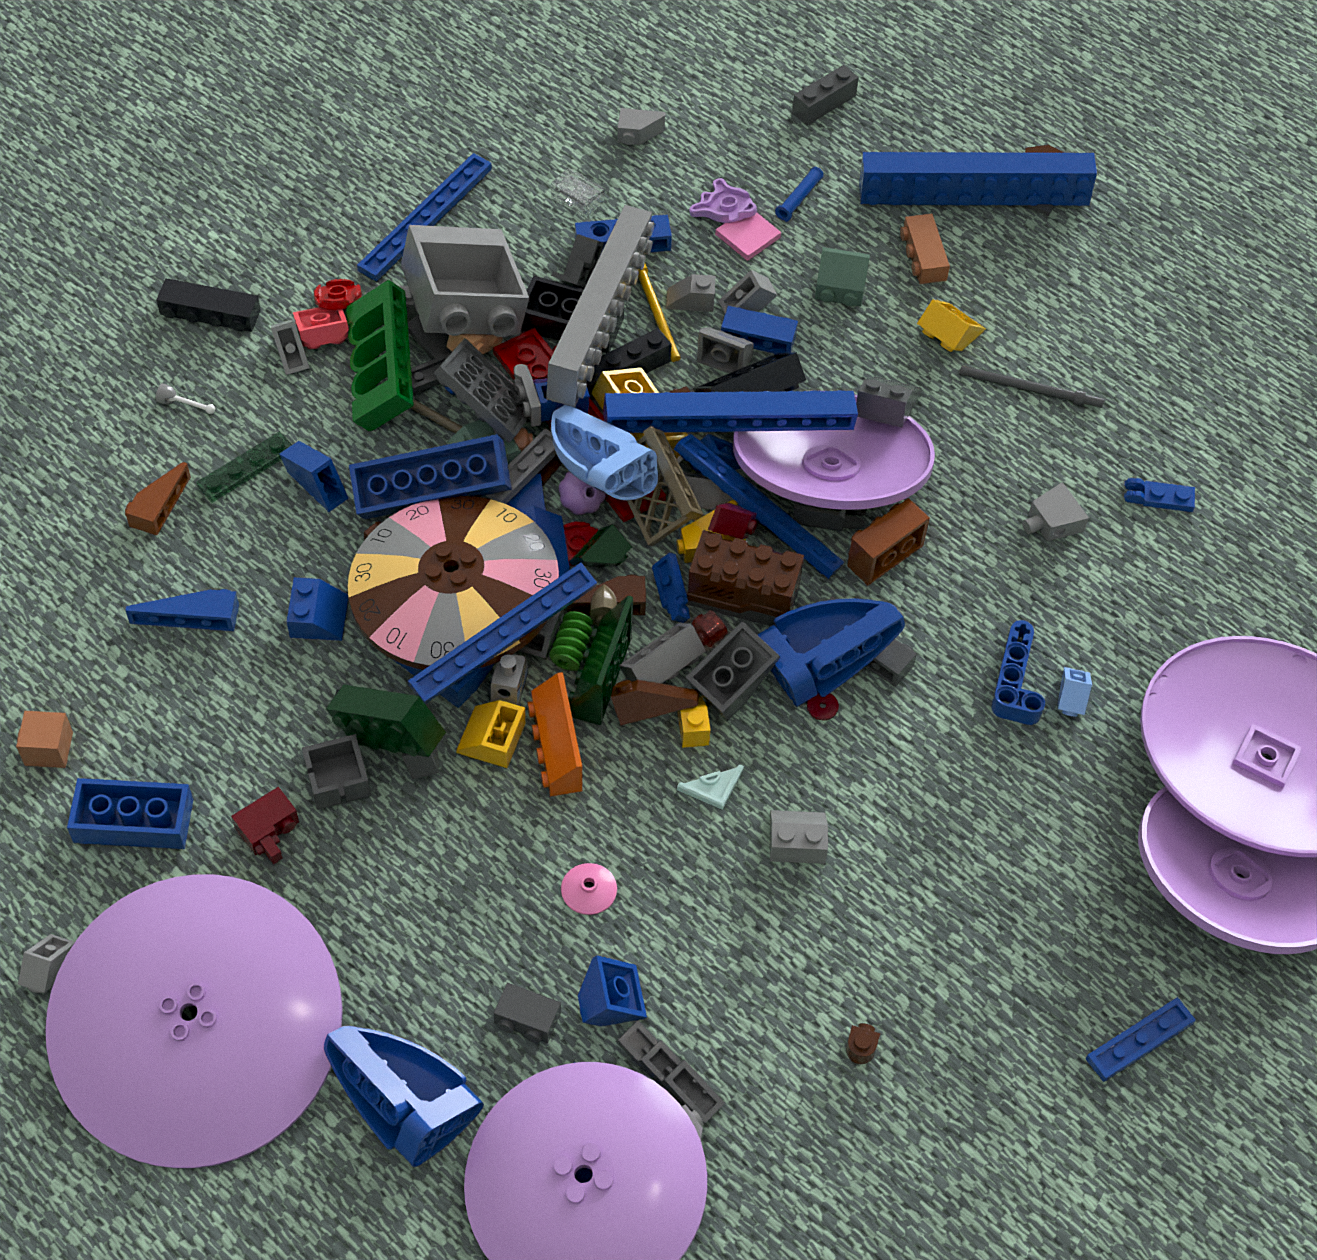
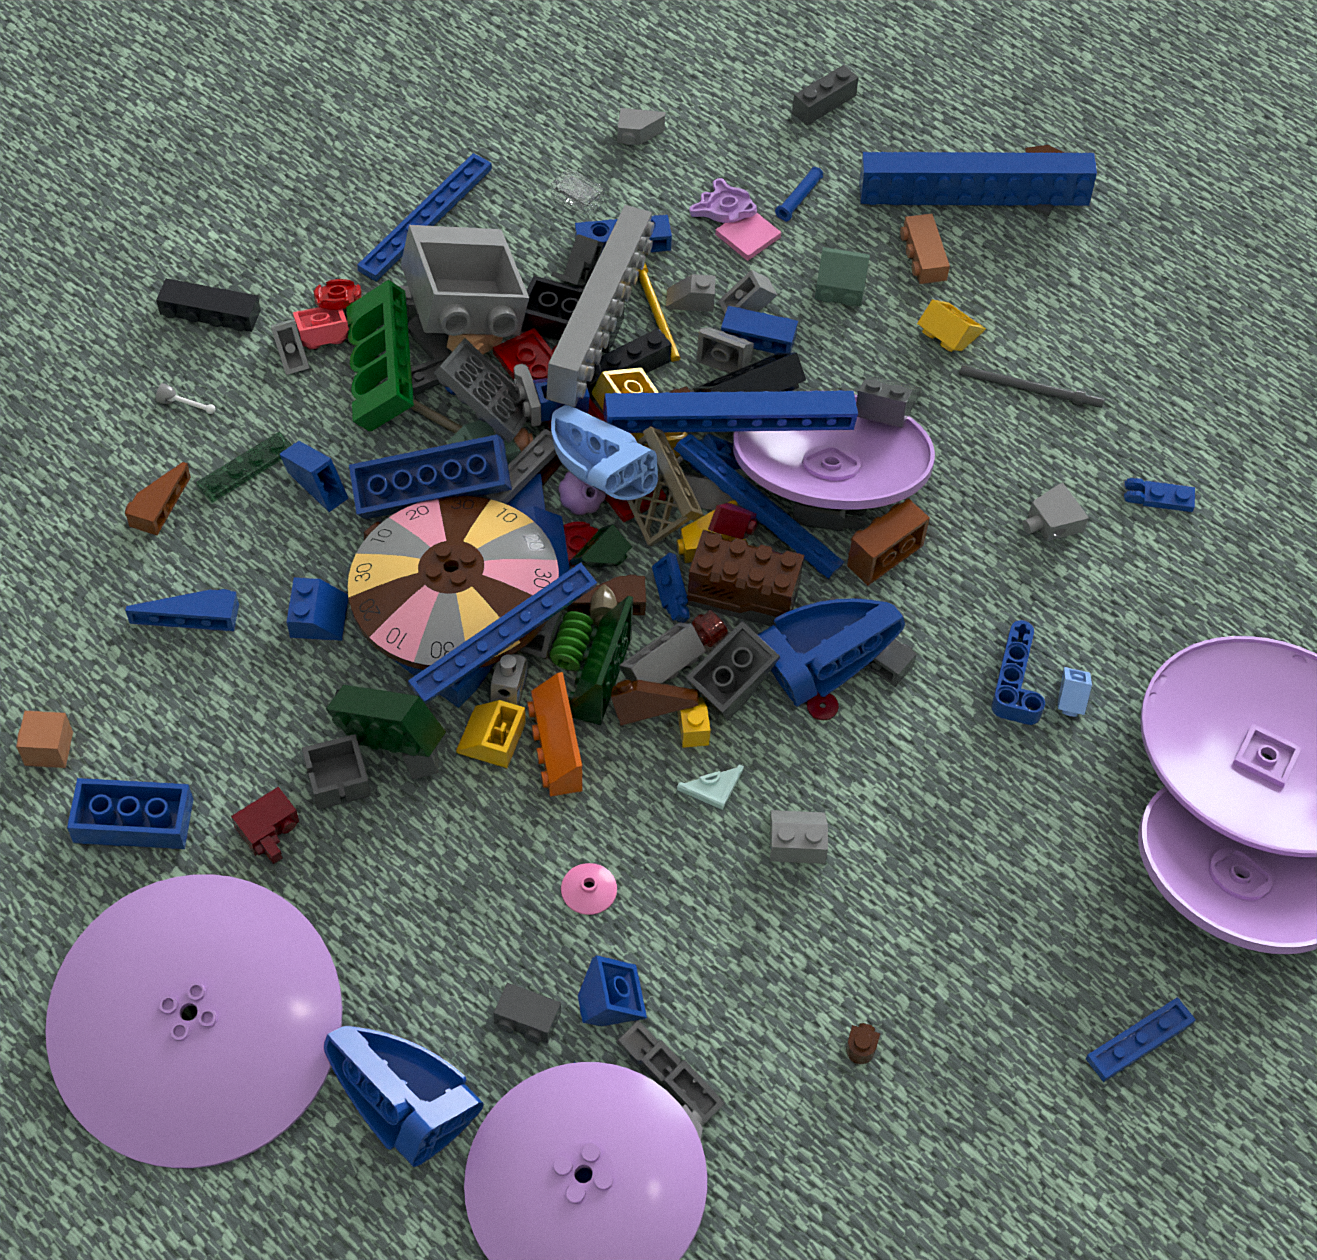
light grey slope [18,934,75,993] -> none

